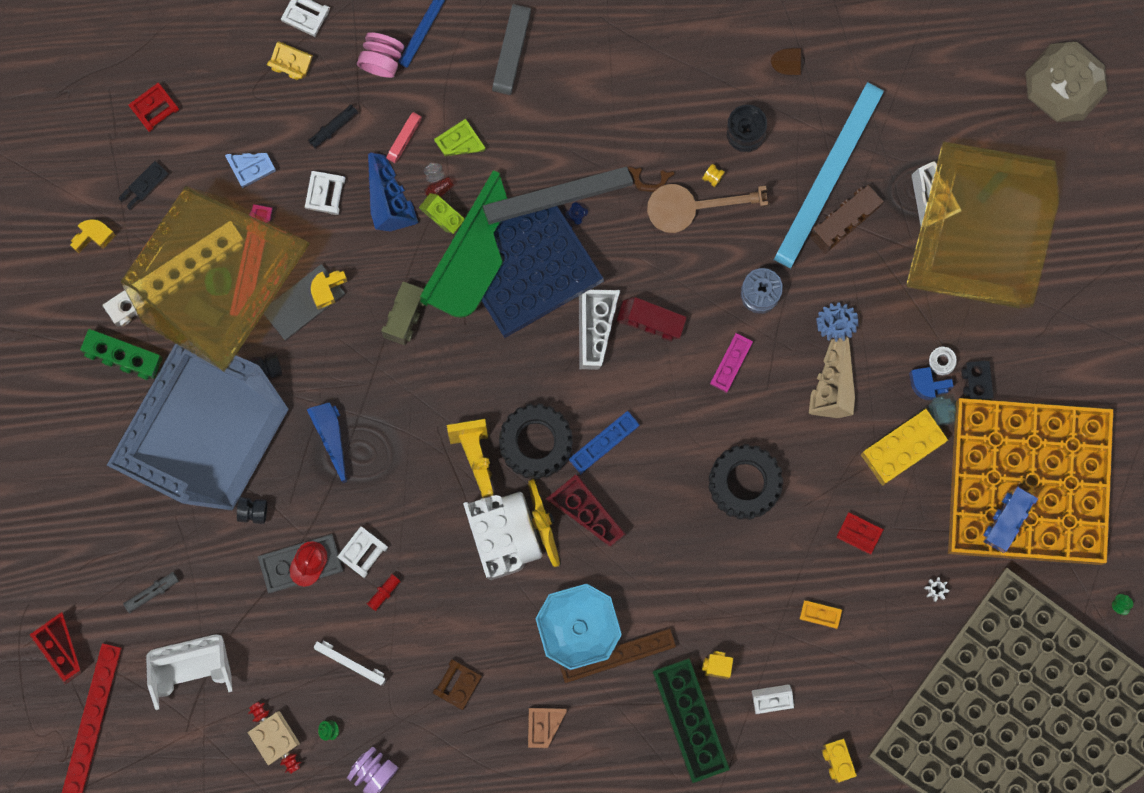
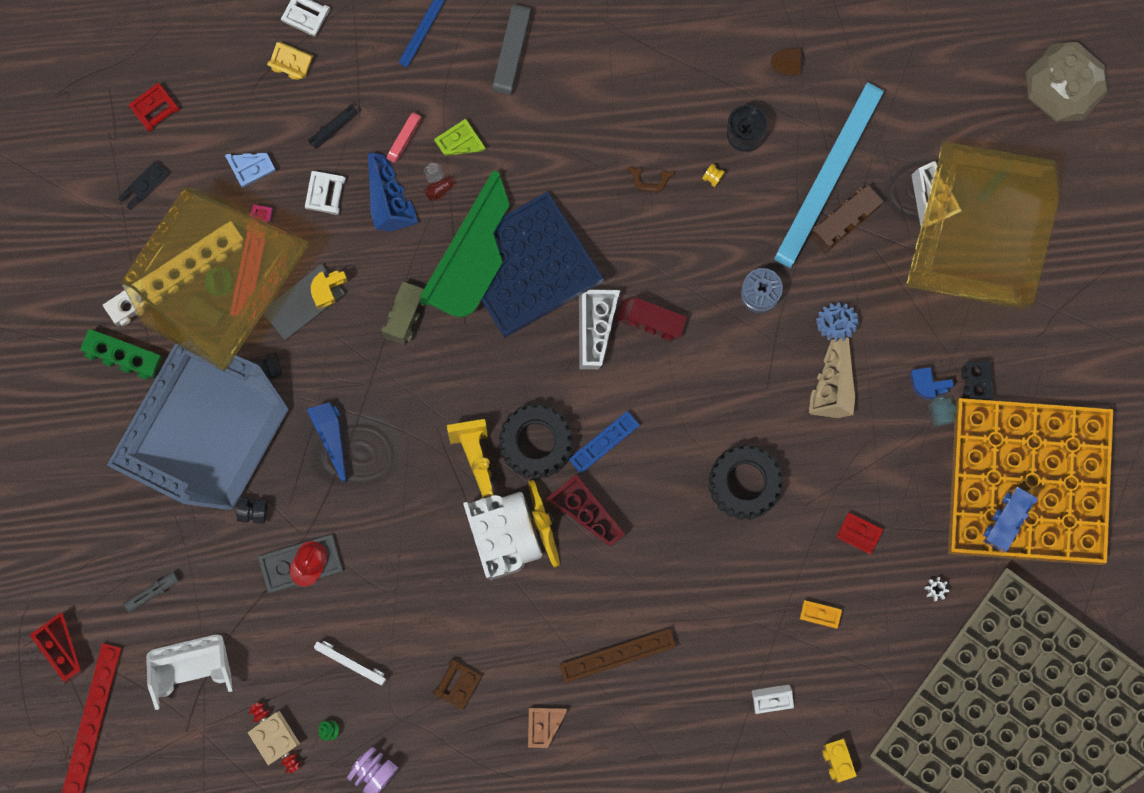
yellow brick [70,220,116,253] -> none
white plate [337,526,388,578] -> none
bright pink wheel [357,33,404,78] -> none
red pin [366,574,401,611] -> none
lime brick [419,193,465,234] -> none
dark grey tile [483,166,633,224] -> none
medium azure rock [535,584,622,670] -> none
clear blue plate [565,202,588,225] -> none
medium nougat piece [647,184,770,233] -> none
dark green brick [652,658,730,784] -> none
yellow brick [702,651,733,679] -> none
dark pink plate [710,333,753,393] -> none
yellow brick [861,409,948,486] -> none
white wheel [929,347,956,375] -> none
green wheel [1111,594,1134,615] -> none

